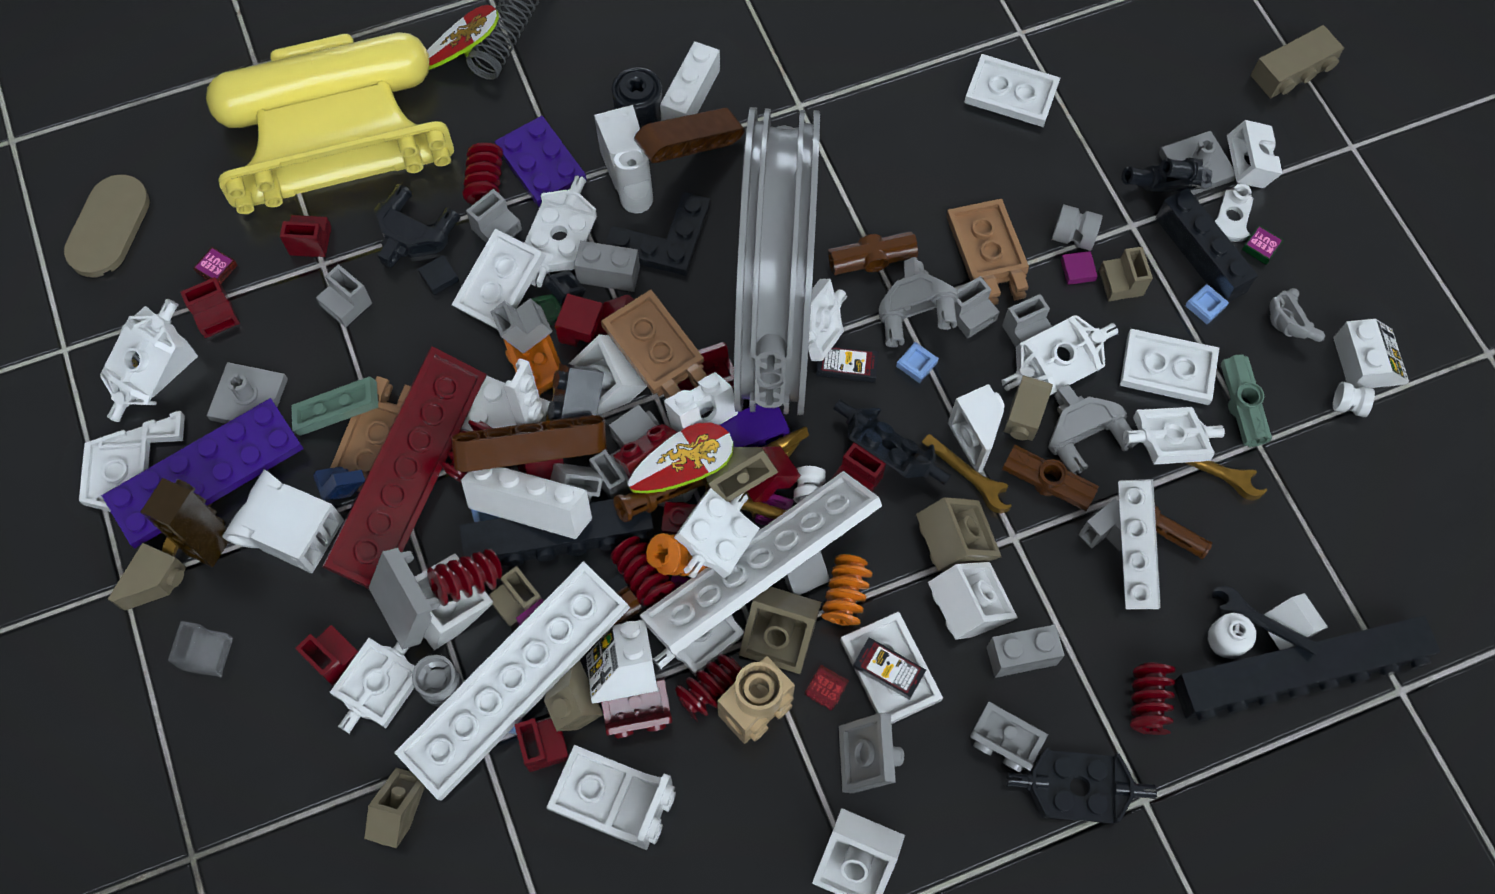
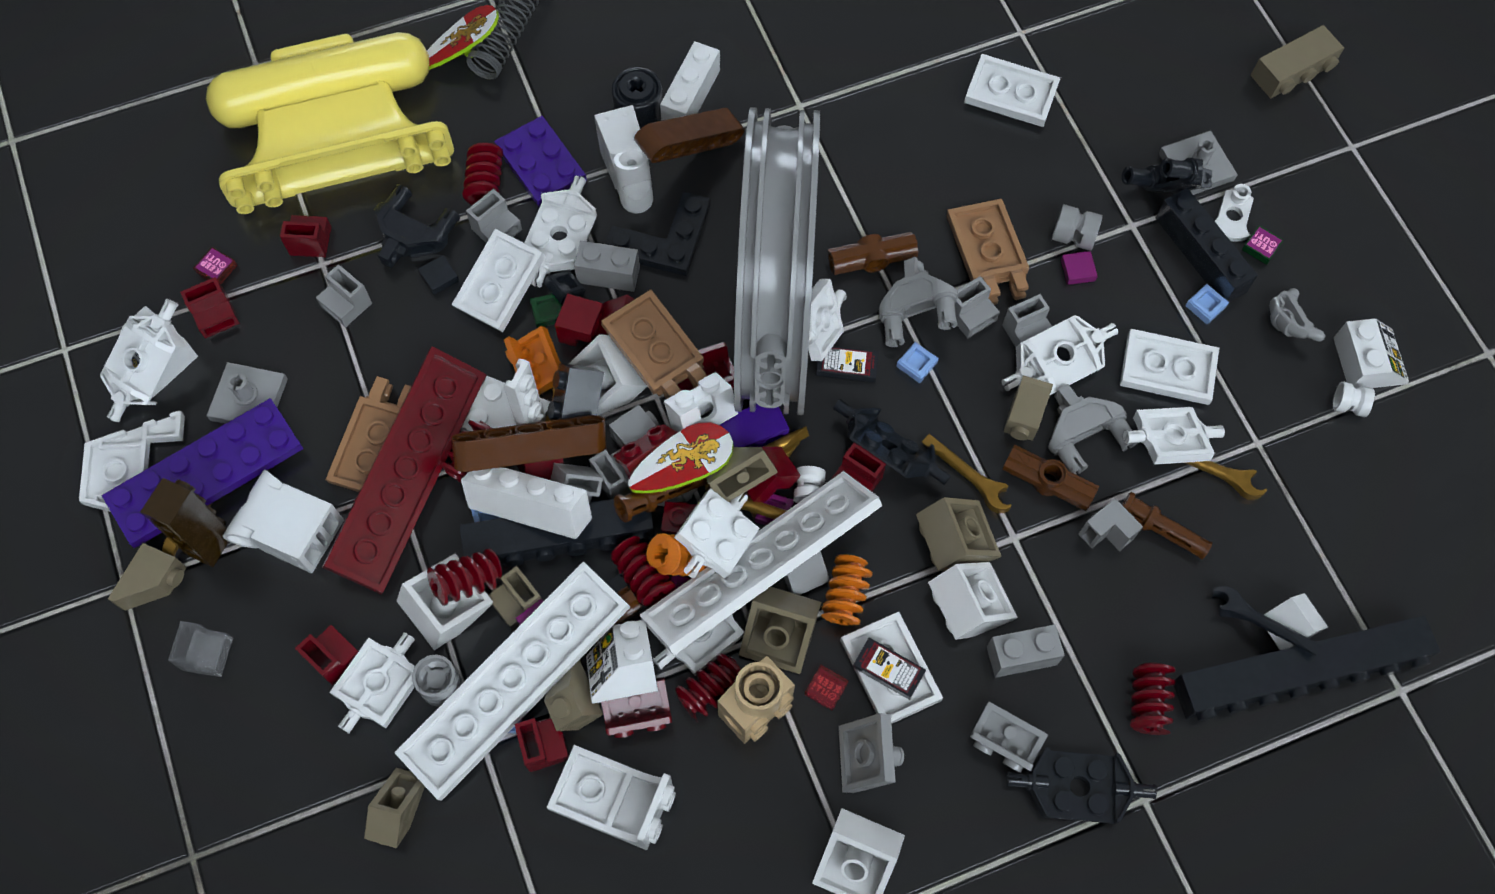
dark tan tile [64,175,150,278] -> none
sand green plate [291,376,378,436] -> none
dark blue bracket [313,467,366,501] -> none
light grey piece [369,548,440,650] -> none
light grey piece [490,298,552,354] -> none
white slope [948,384,1004,473] -> none
dark tan piece [1099,246,1153,301] -> none
white plate [1118,479,1160,609] -> none
white head [1208,613,1256,659] -> none
sand green piece [1221,354,1272,448] -> none
white brick [1227,120,1283,188] -> none

